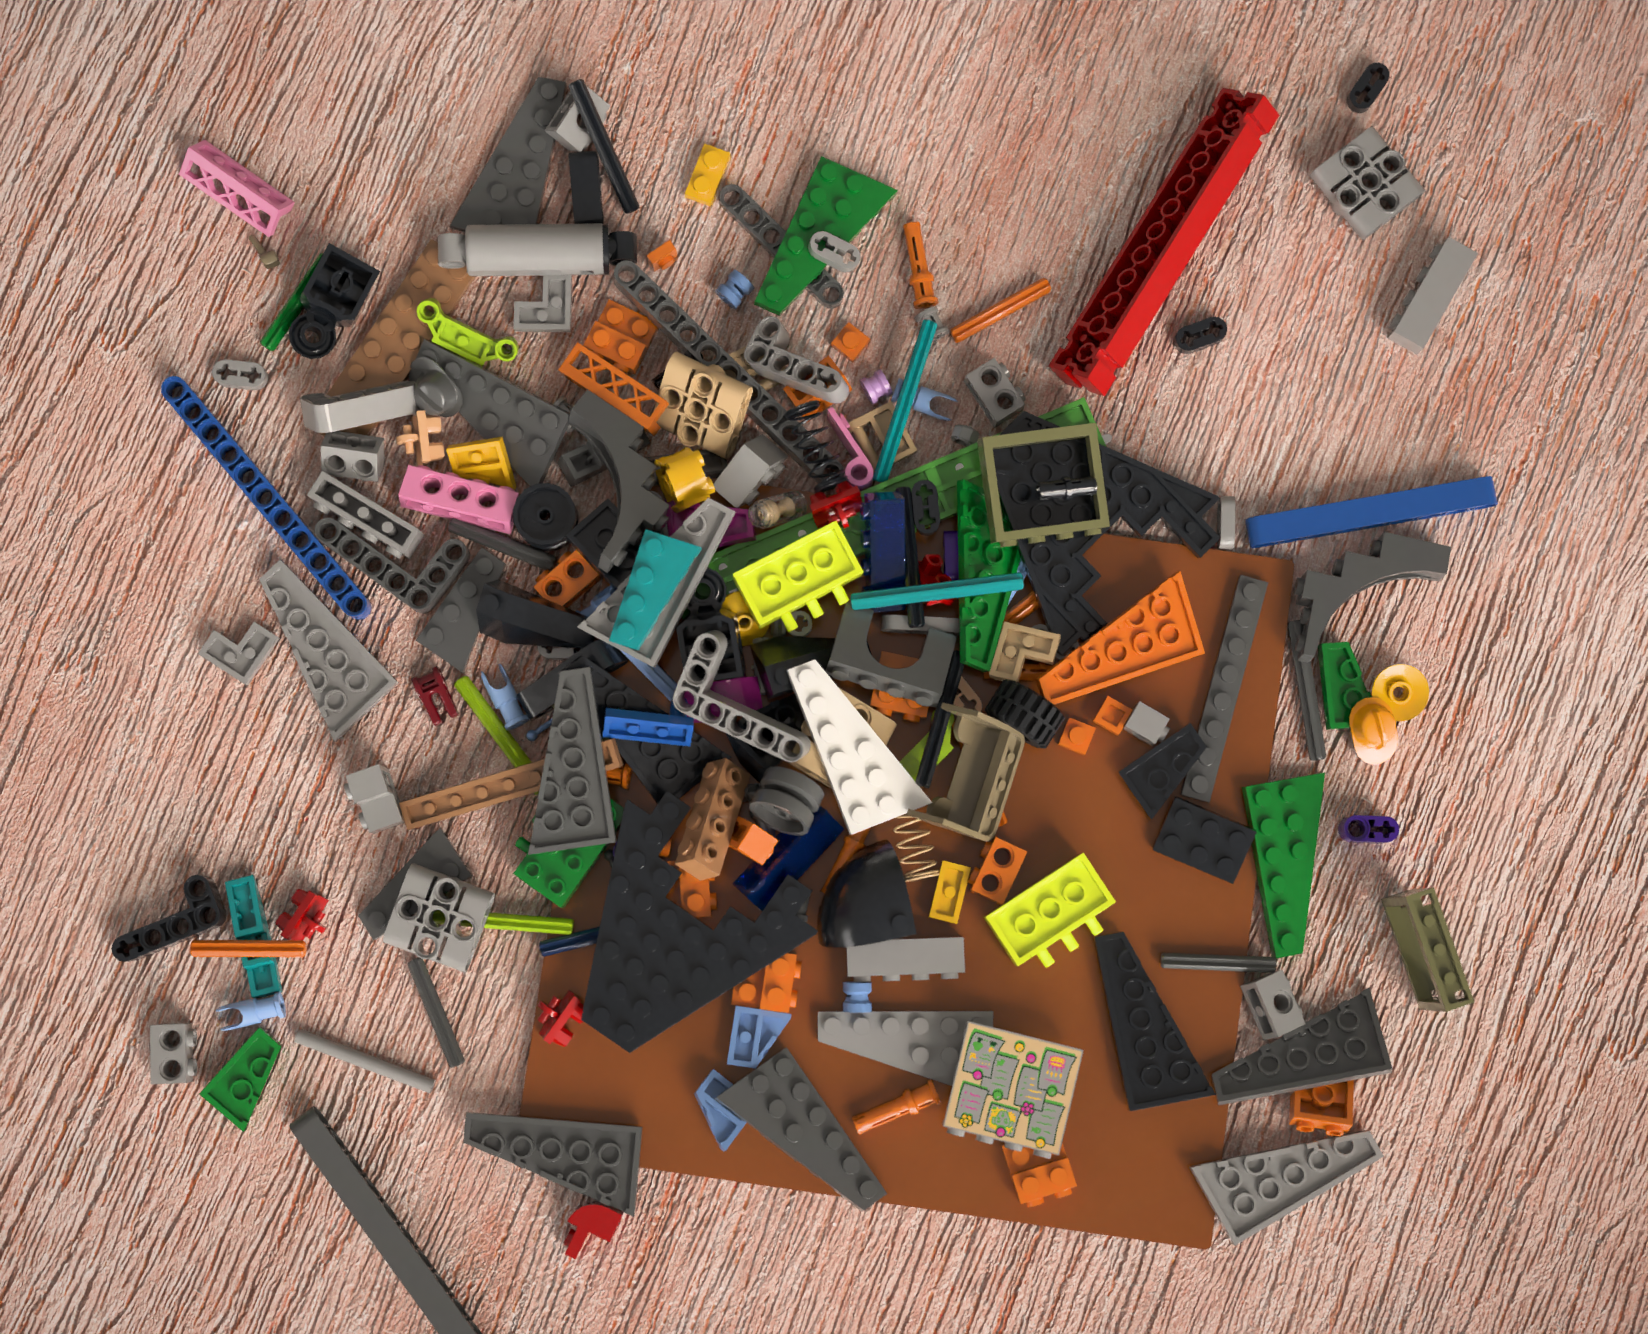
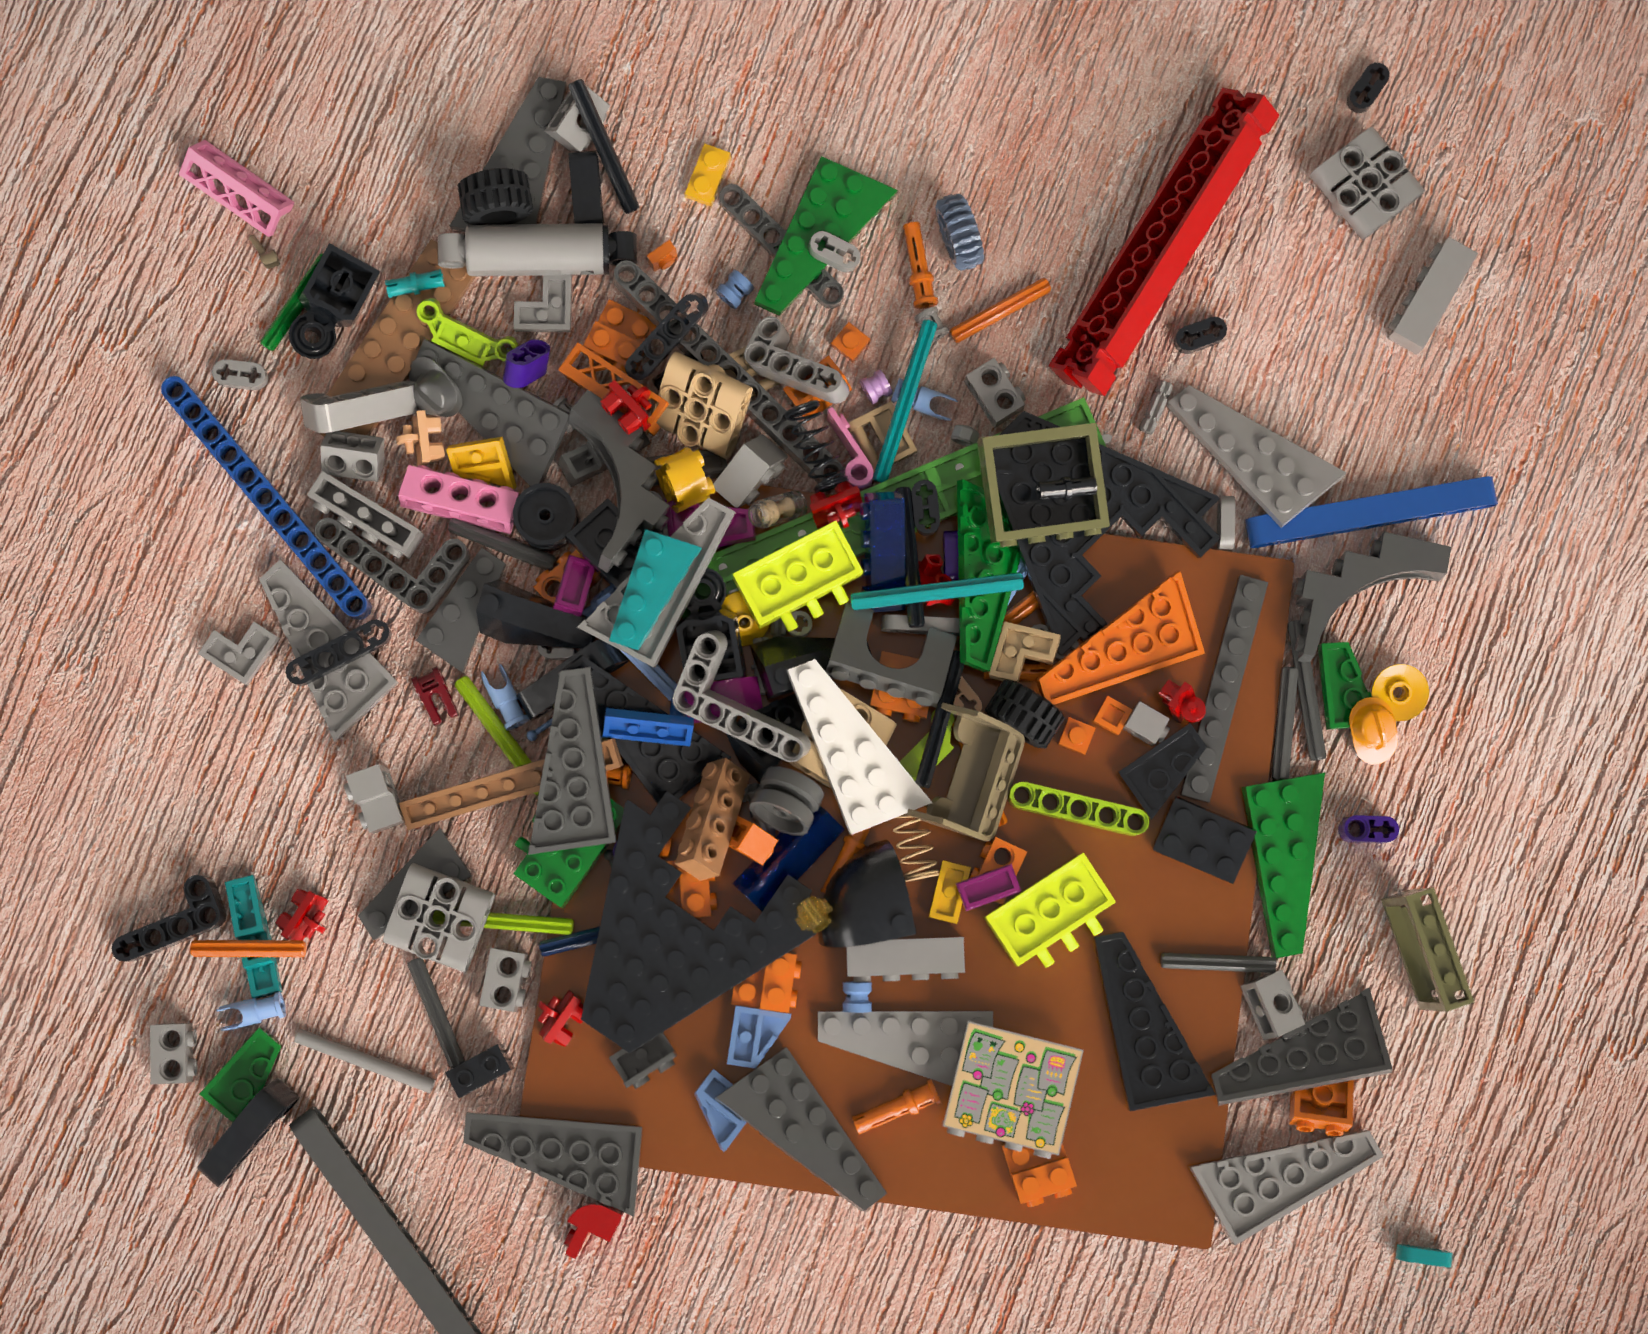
none -> black beam [197,1078,300,1188]
none -> black beam [286,619,392,686]
none -> teal pin [385,269,445,298]
none -> black brick [445,1043,515,1098]
none -> black tyre [457,168,534,225]
none -> light grey brick [479,948,532,1012]
none -> dark purple beam [503,339,550,388]
none -> magenta tile [553,555,595,617]
none -> red hips [600,379,652,435]
none -> dark grey bracket [609,1032,678,1089]
none -> black beam [625,292,708,380]
none -> clear yellow gear [795,896,833,933]
none -> sand blue gear [935,193,984,271]
none -> magenta tile [956,864,1021,911]
none -> lime beam [1007,782,1149,836]
none -> light grey axle [1139,380,1173,435]
none -> red hips [1159,680,1206,723]
none -> light grey wing [1167,385,1346,528]
none -> dark grey axle [1272,667,1298,780]
none -> teal beam [1395,1244,1453,1268]

